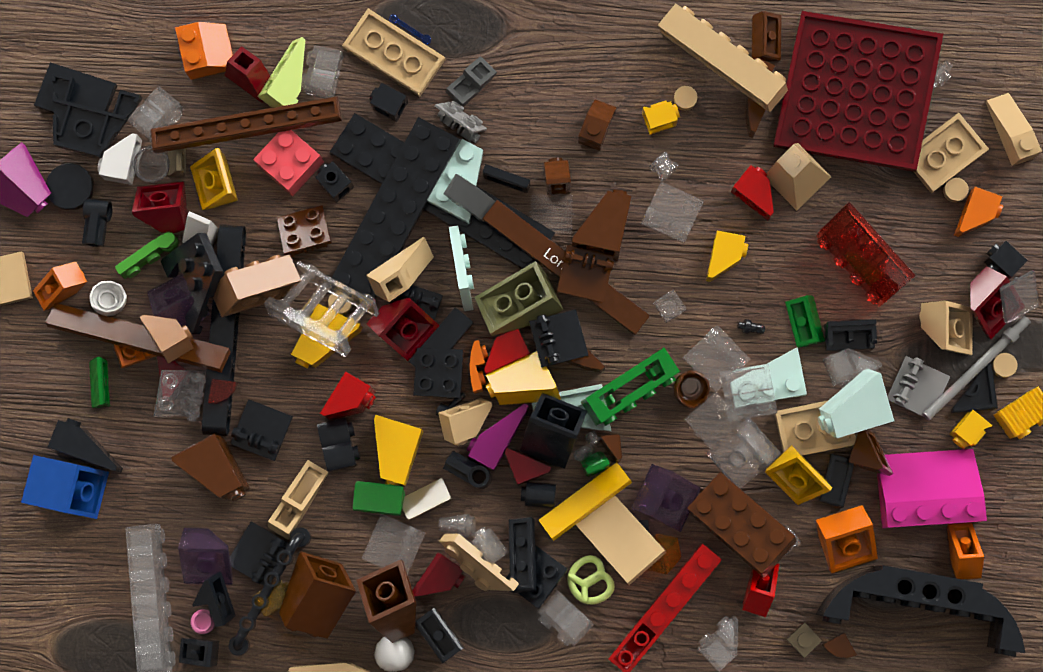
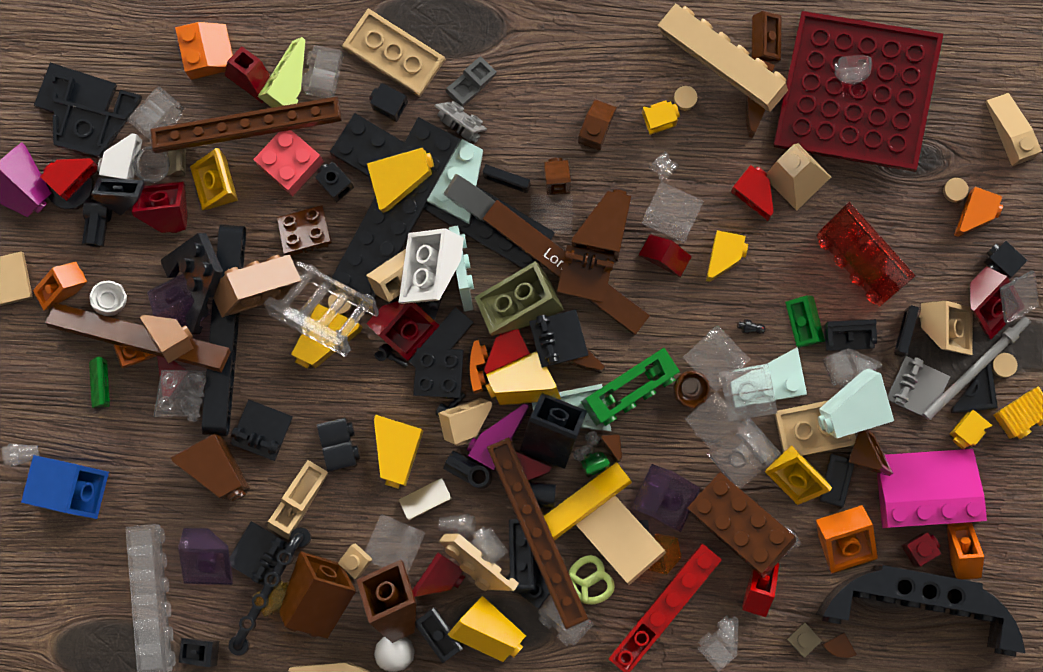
black slope [48,418,123,473] -> none
bright green hinge [115,232,179,279] -> none
white slope [182,211,219,247] -> none
bright pink plate [191,609,215,634] -> none
black slope [192,571,236,627] -> none
clear red tile [208,379,238,404] -> none
red slope [320,371,376,421] -> none
green slope [353,481,405,516] -> none
clear blue hinge [389,14,431,45] -> none
clear plate [653,289,687,323] -> none
tan plate [914,113,989,194] -> none
clear plate [933,60,953,88] -> none
none -> clear cone [2,443,40,467]
none -> red slope [40,158,98,201]
none -> black slope [91,178,145,216]
none -> tan plate [338,543,373,579]
none -> yellow slope [367,148,434,213]
none -> black hand [374,344,408,368]
none -> white slope [399,228,464,304]
none -> yellow slope [447,596,526,662]
none -> reddish brown tile [487,437,589,629]
none -> dark red slope [638,234,692,278]
none -> clear hair [835,55,872,84]
none -> black tile [894,305,919,357]
none -> dark red brick [901,532,941,567]

